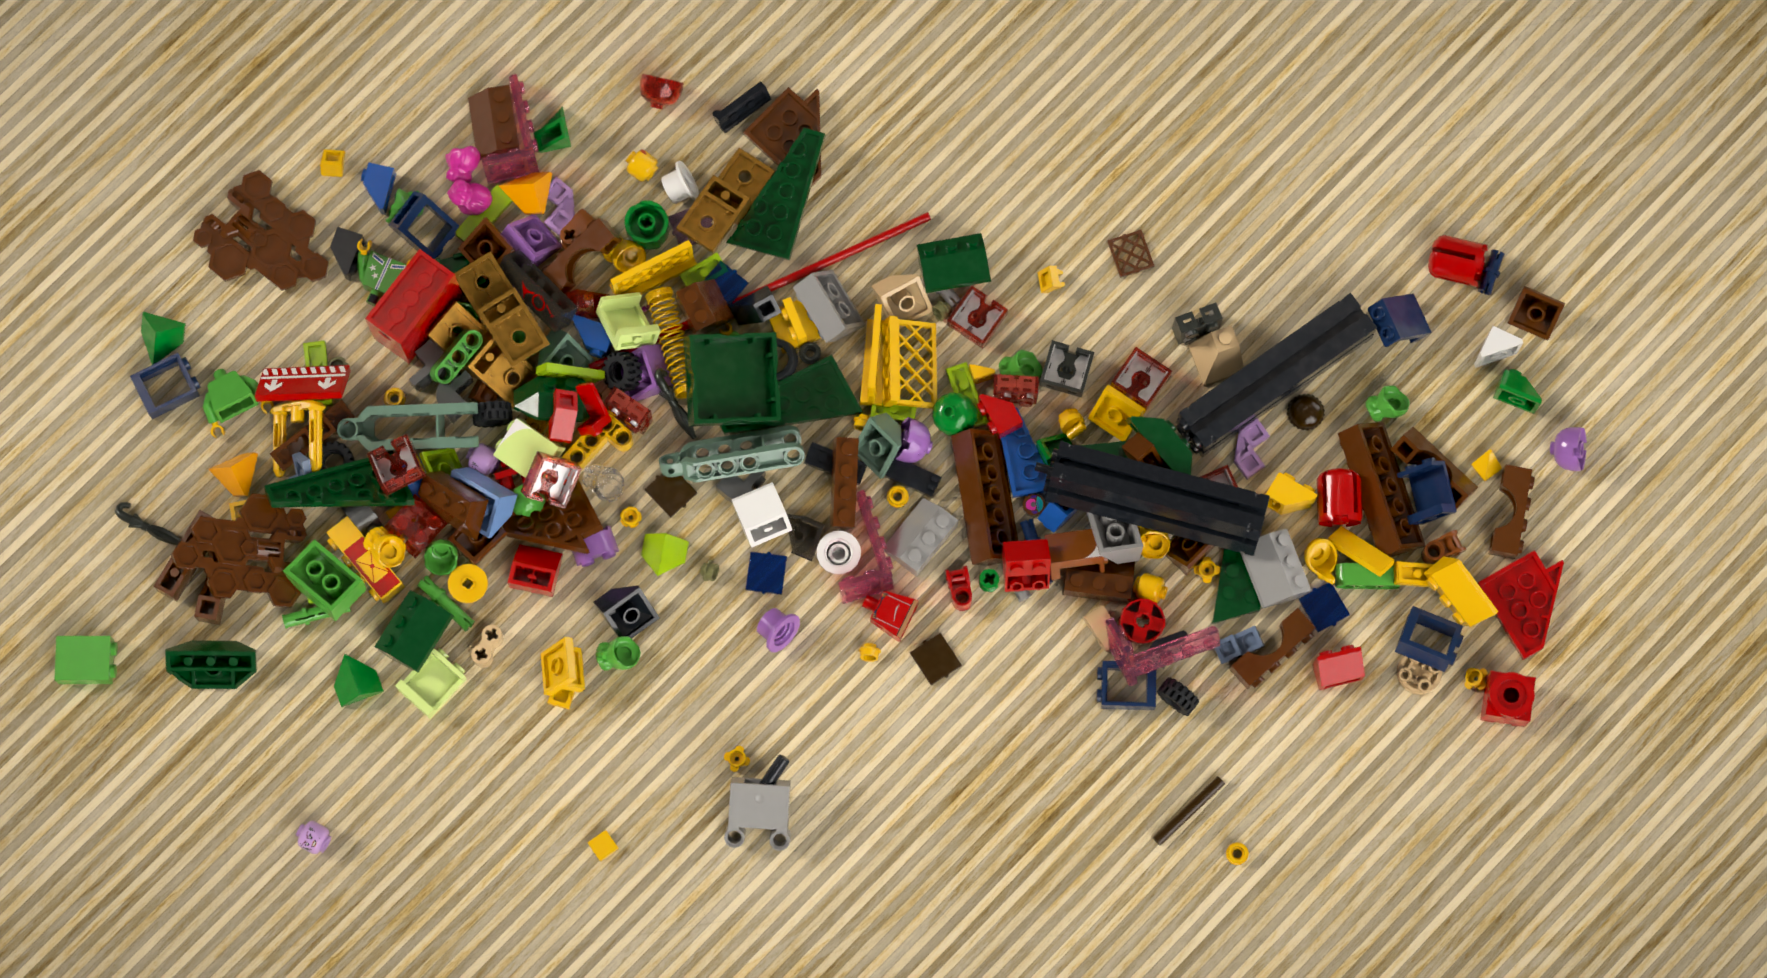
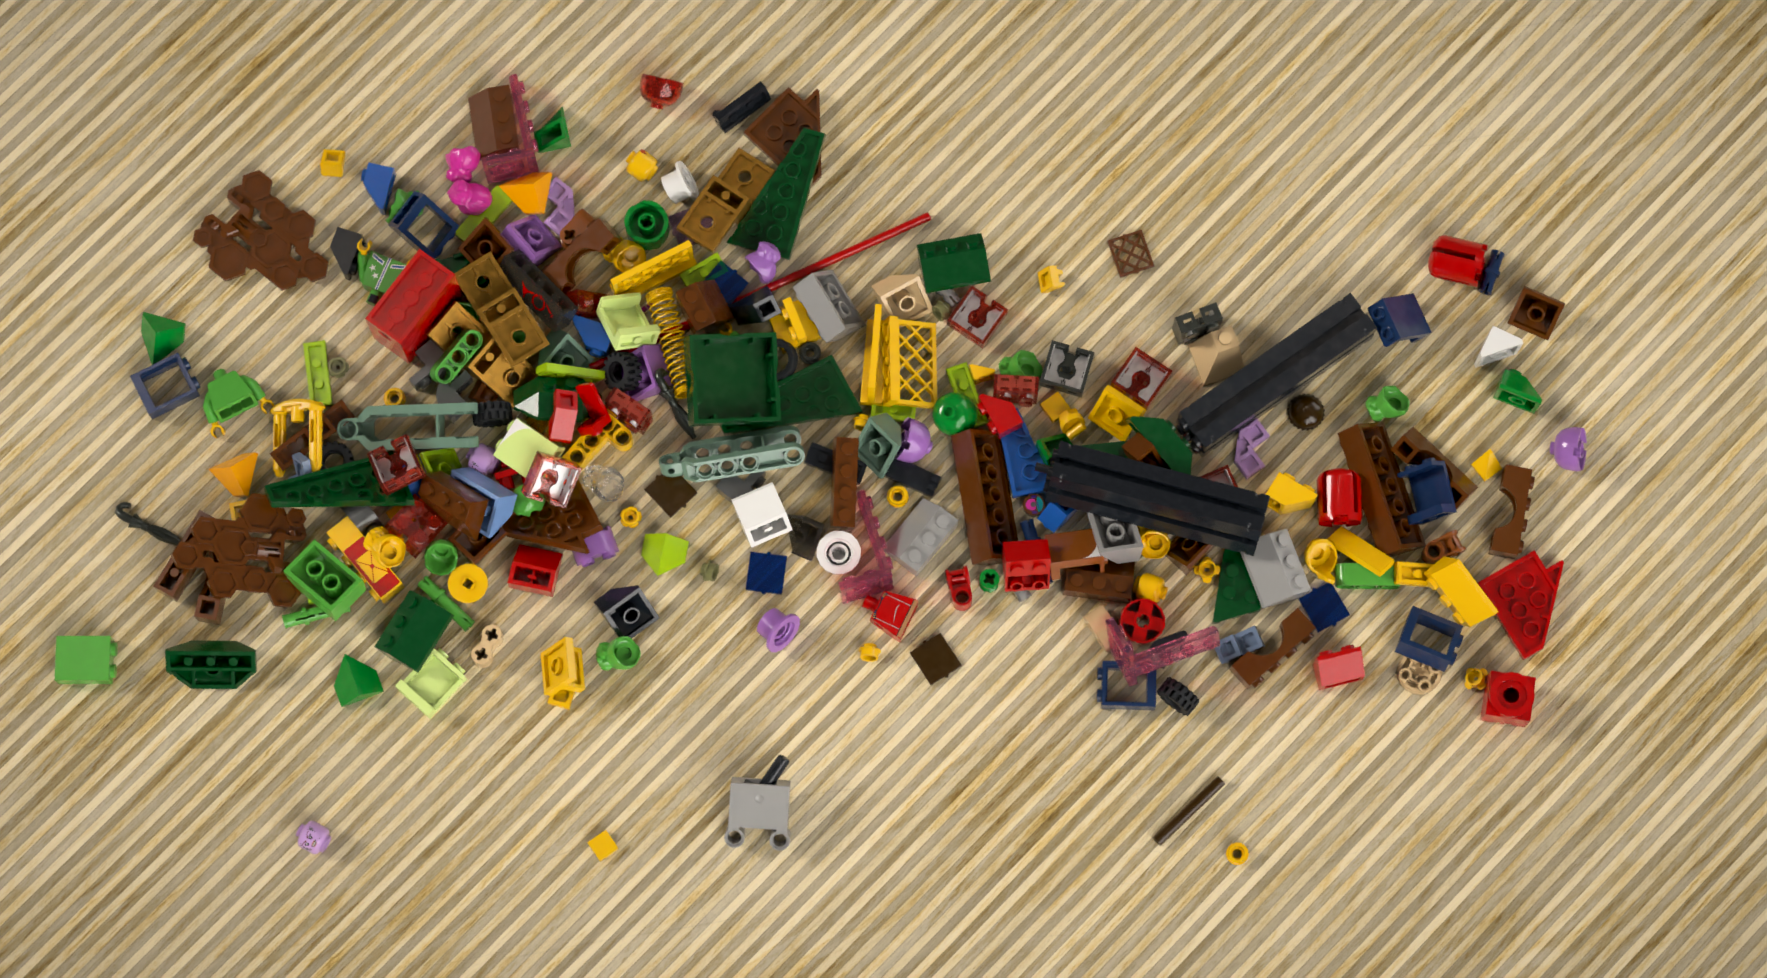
red tile [254,365,351,402] -> none
yellow plate [724,746,750,772] -> none
none -> medium lavender hair [745,241,781,284]
none -> yellow tile [1040,392,1071,423]

